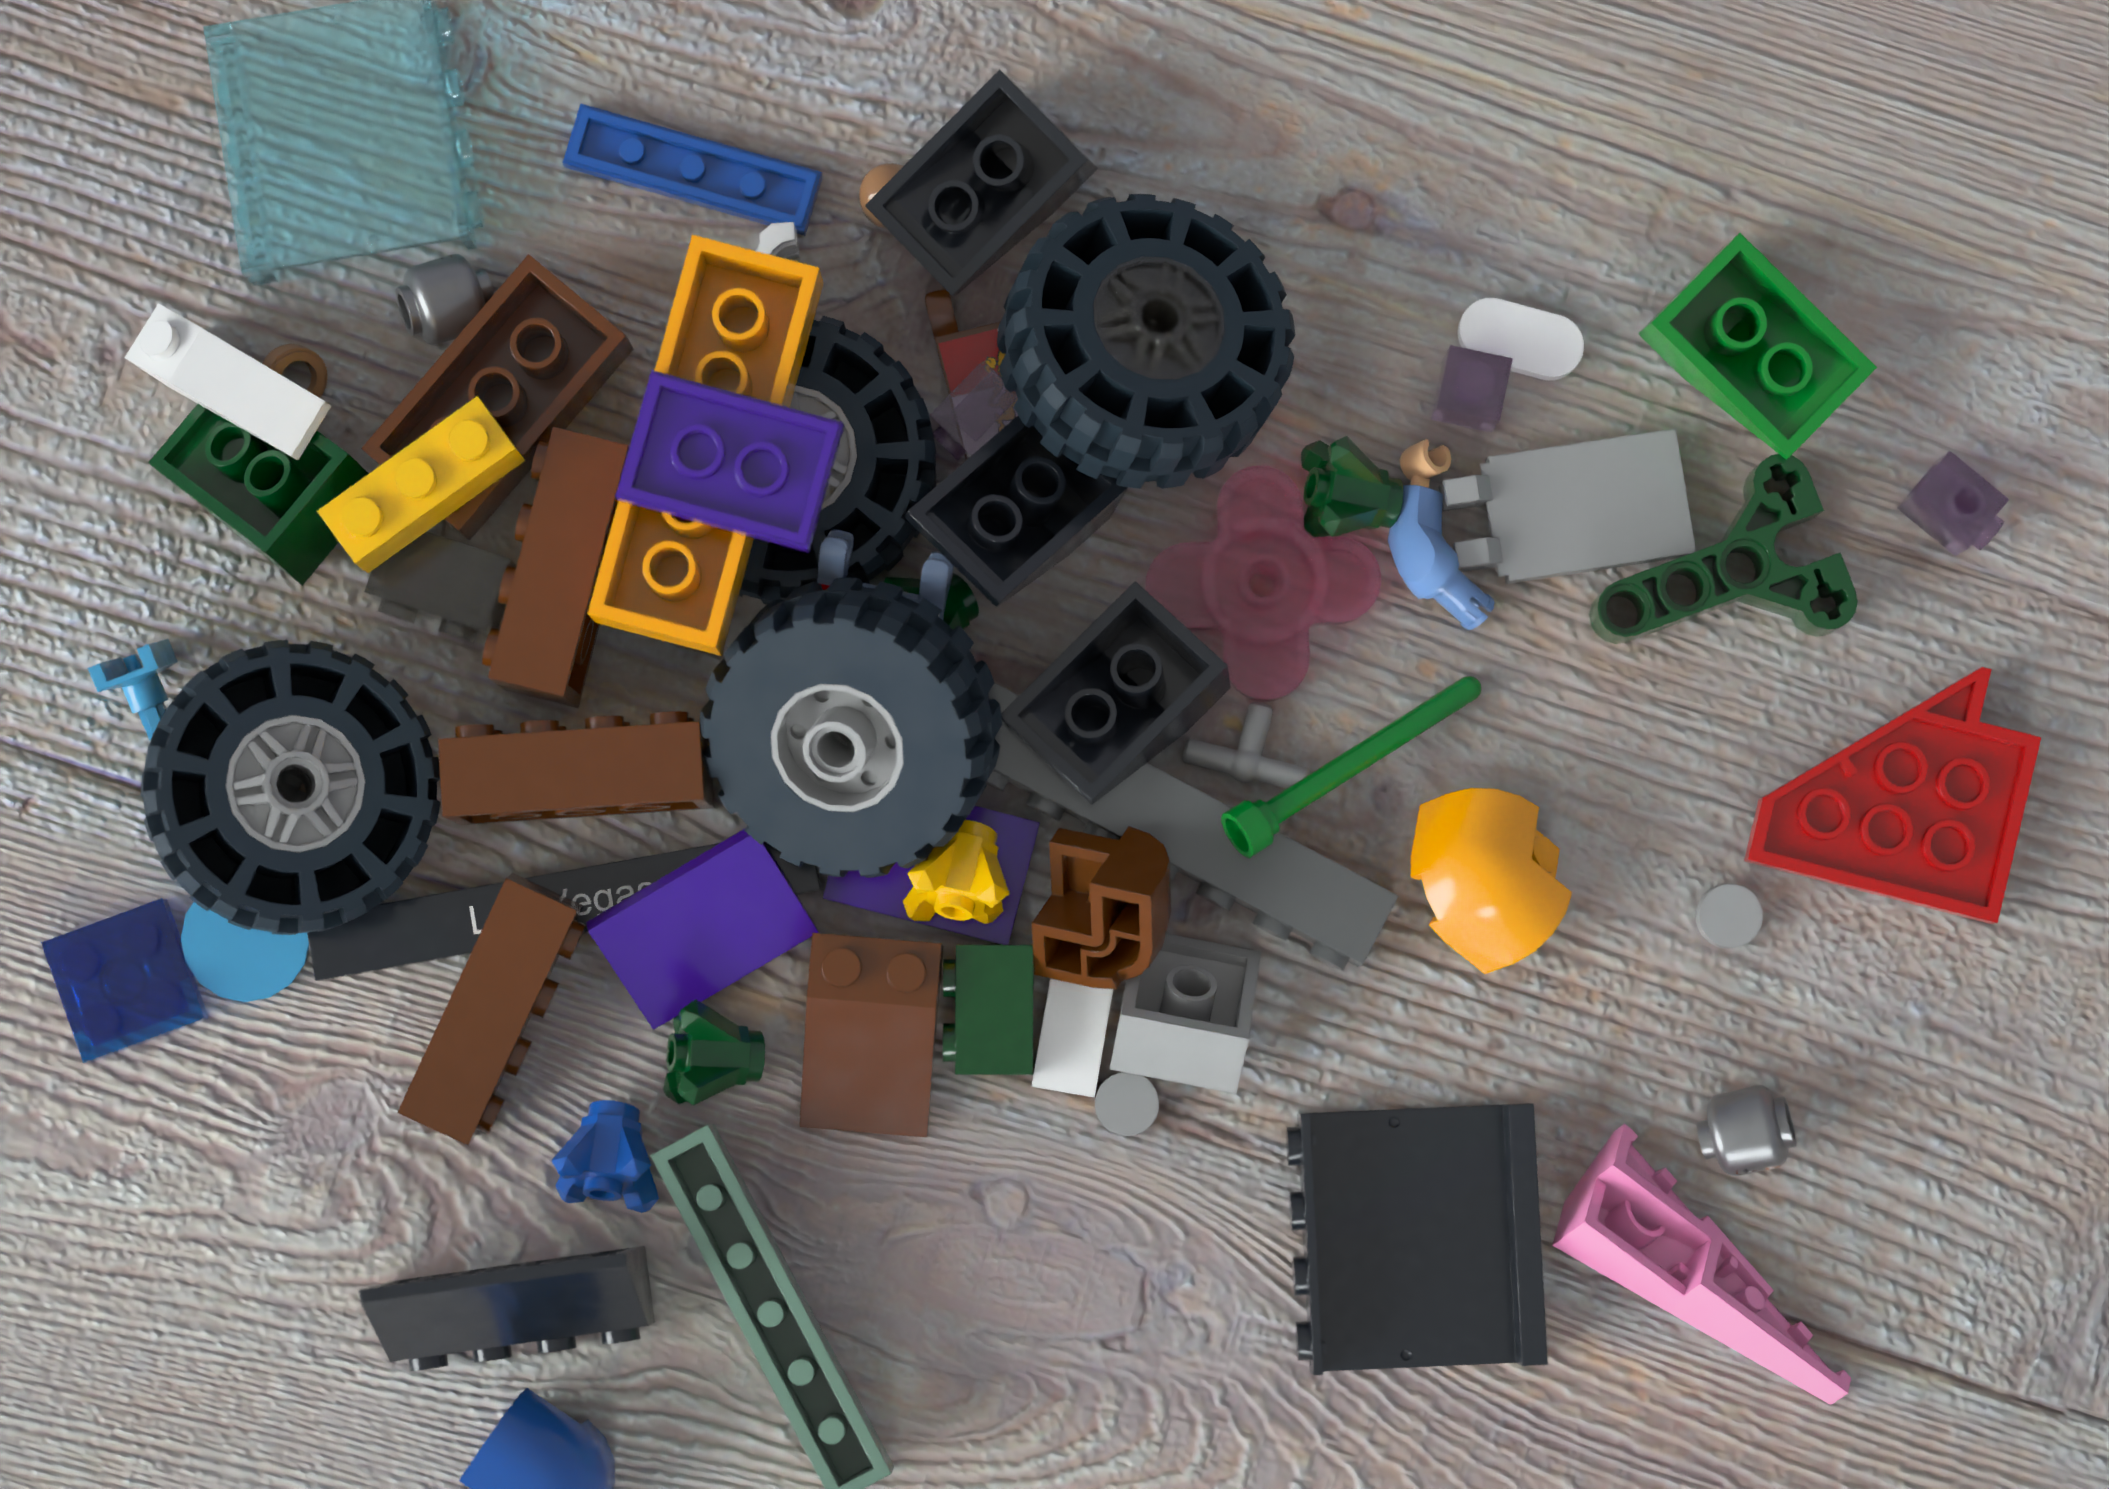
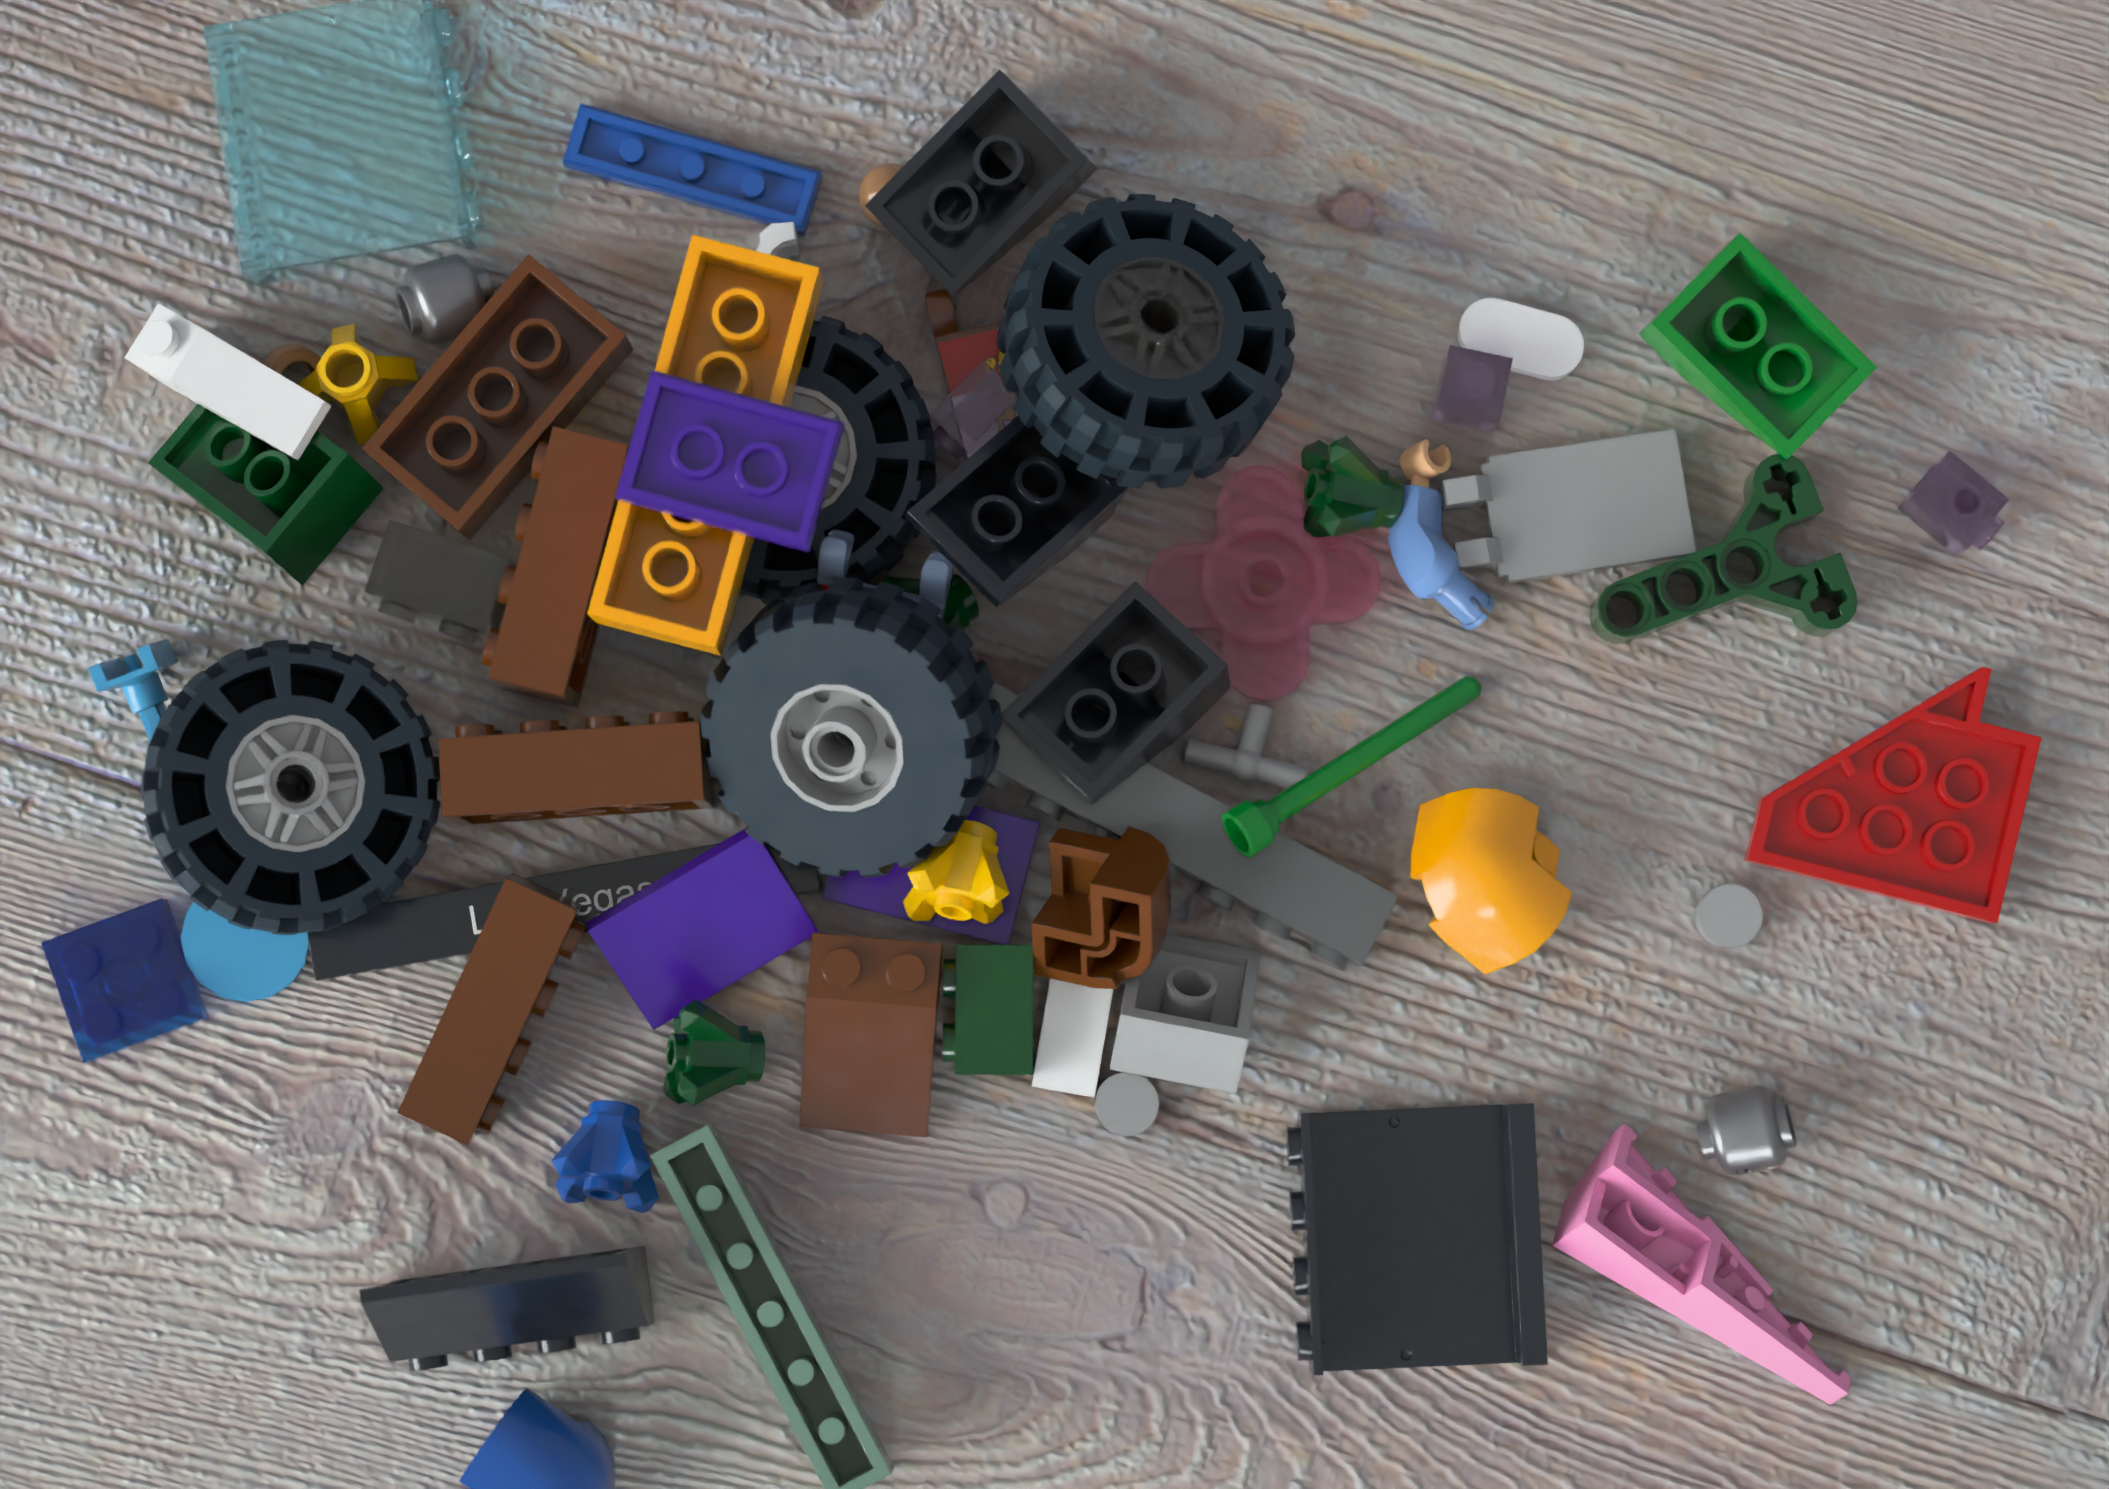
yellow brick [317,396,526,573] -> none
none -> yellow rock [299,324,418,445]

